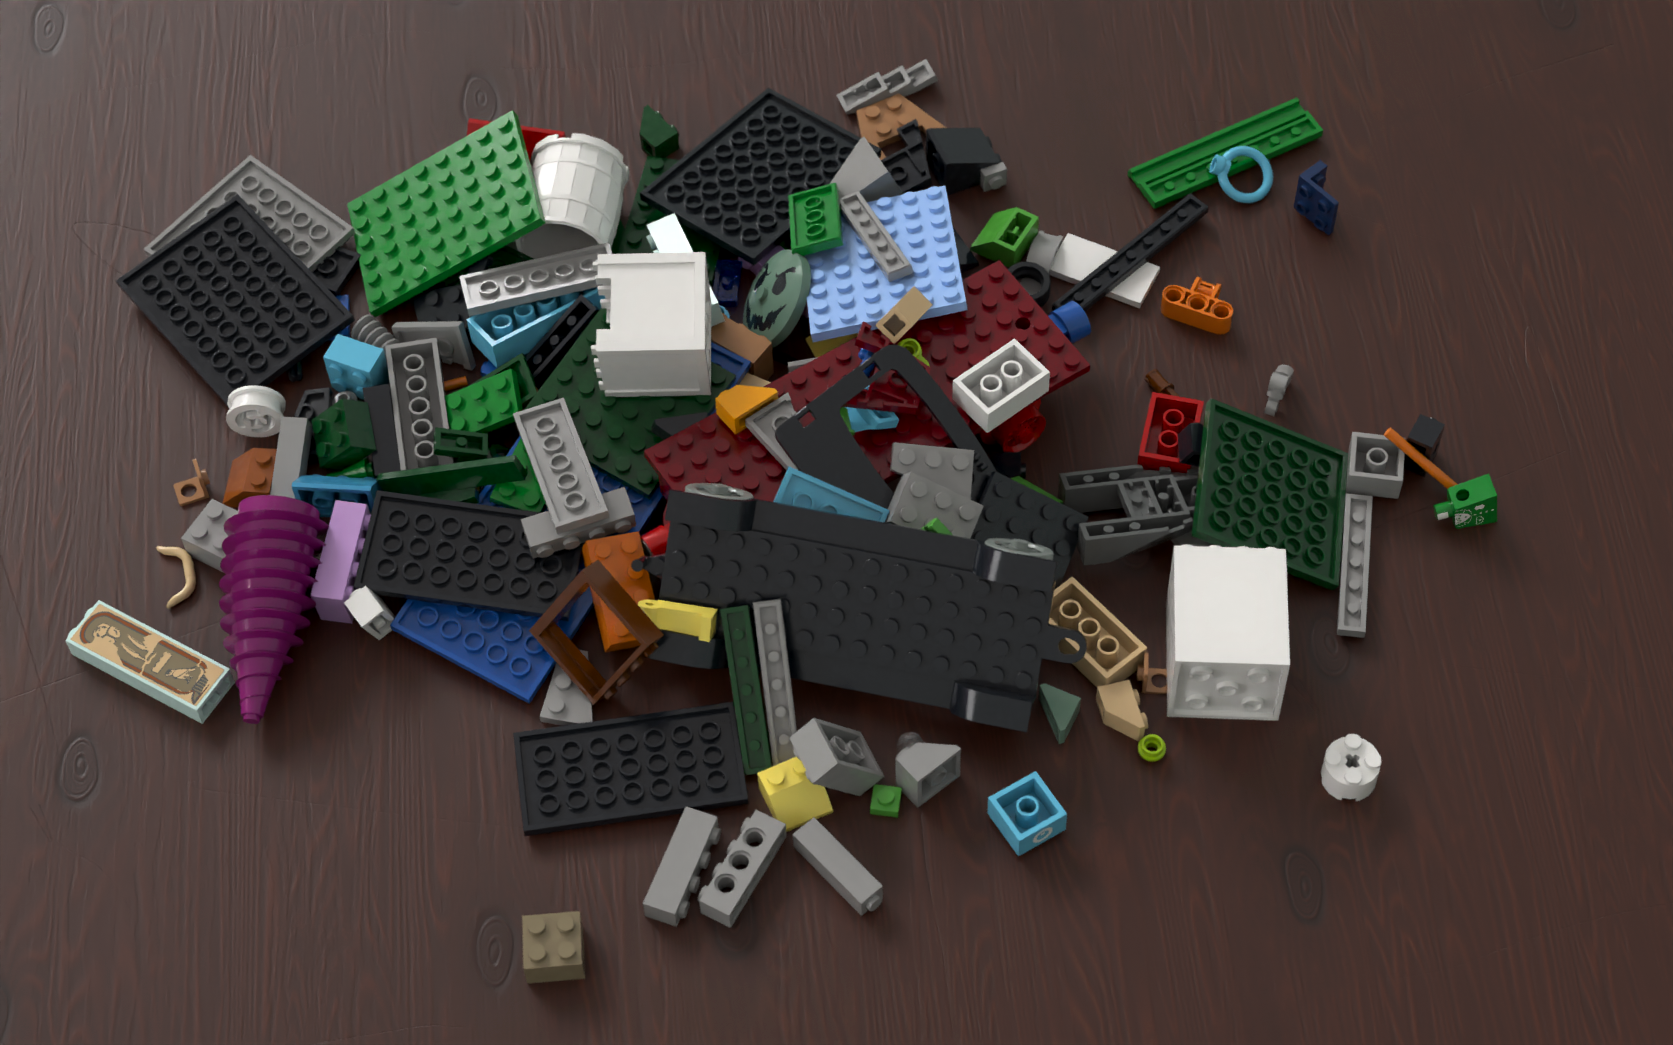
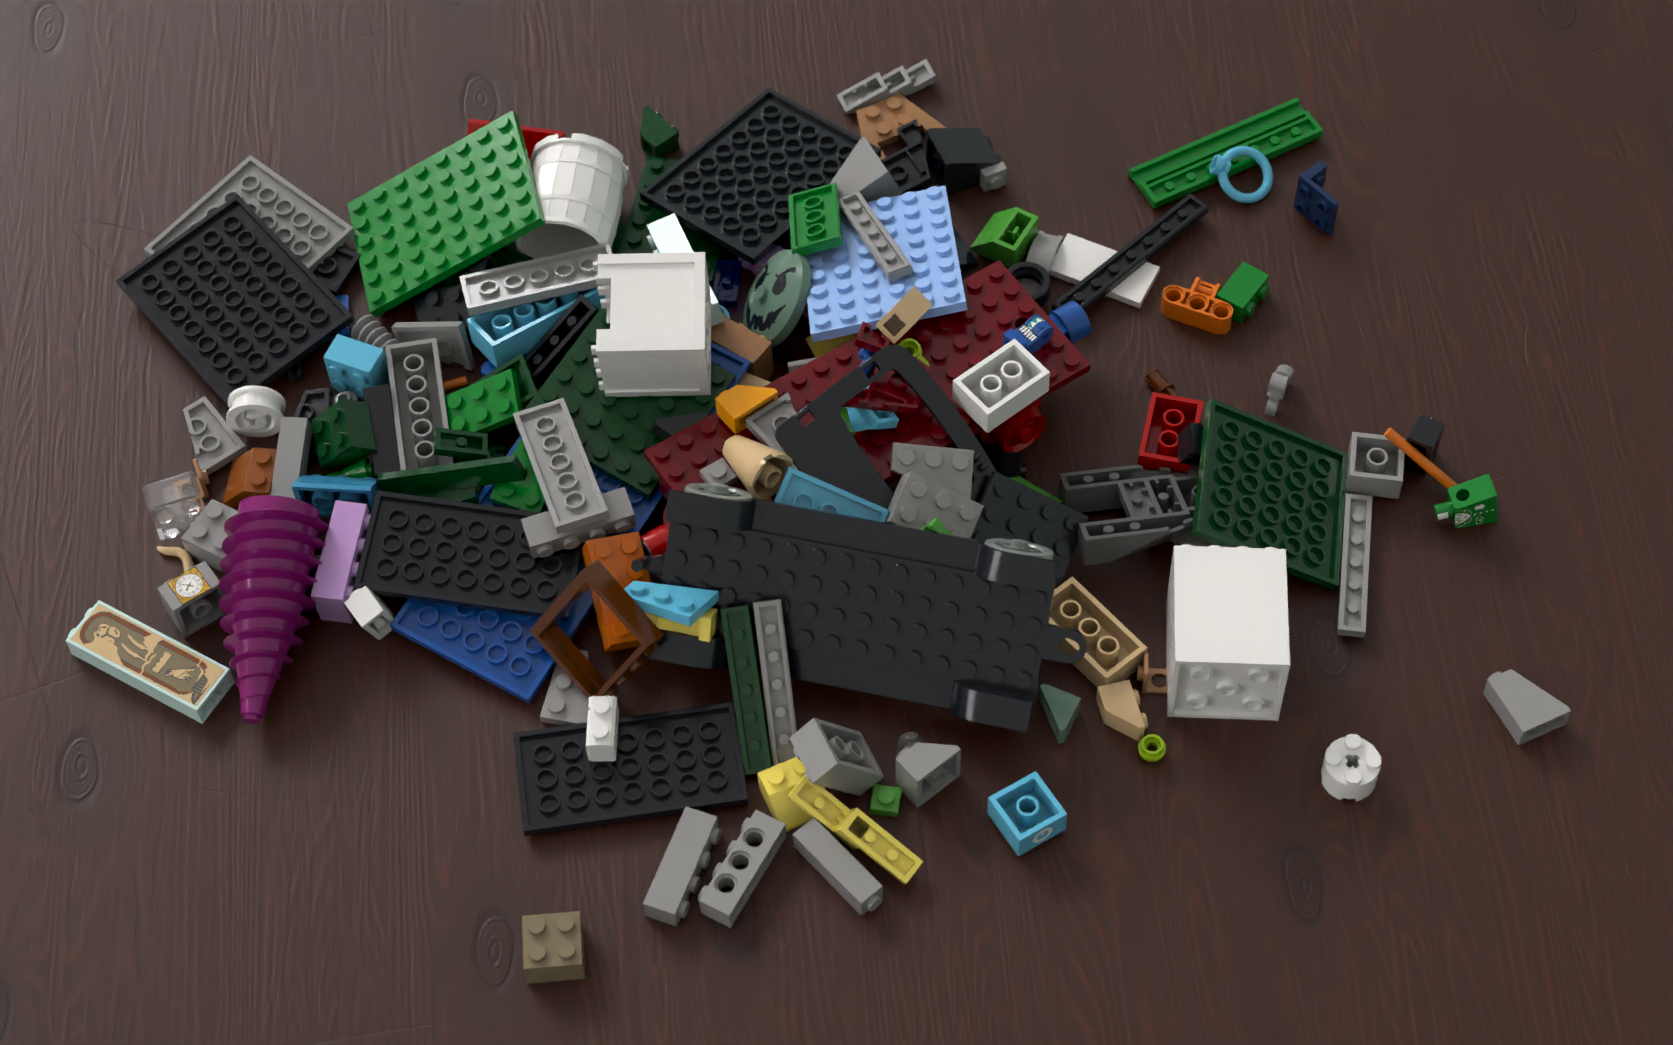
none -> clear brick [141,470,206,540]
none -> light grey brick [157,561,226,638]
none -> light grey wing [183,396,247,475]
none -> white brick [586,696,619,761]
none -> medium azure wing [624,581,719,627]
none -> light grey plate [699,458,738,486]
none -> tan cone [722,435,793,501]
none -> light yellow bracket [787,775,923,884]
none -> blue leg [1003,314,1054,354]
none -> green brick [1216,261,1270,324]
none -> light grey slope [1483,669,1571,746]

